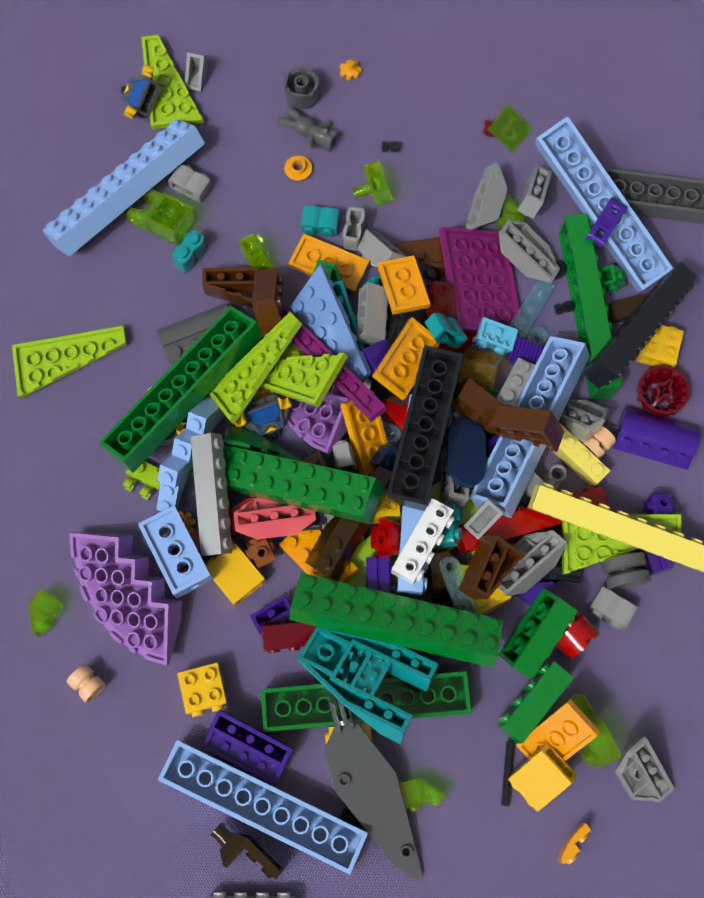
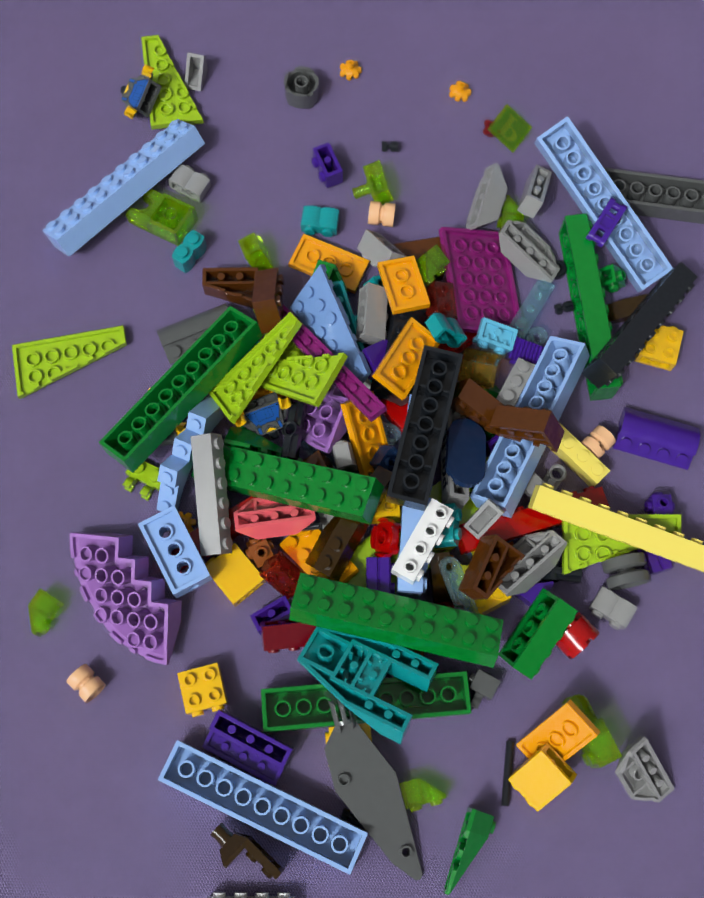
dark grey animal [277,107,338,152] -> none
light orange piece [284,156,312,181] -> none
light grey brick [343,207,365,251] -> none
green brick [497,661,574,744] -> none
light orange slope [557,822,591,864] -> none
light grey wedge [558,399,610,442] -> none
dark red gear [636,366,690,418] -> none
none -> clear red brick [259,552,304,599]
none -> black piece [281,402,307,461]
none -> dark purple brick [311,142,343,188]
none -> light nougat wheel [368,201,396,227]
none -> clear neon green slope [416,244,450,286]
none -> green wedge [443,807,496,895]
none -> light orange plant [449,81,471,102]
none -> dark grey brick [468,669,501,709]

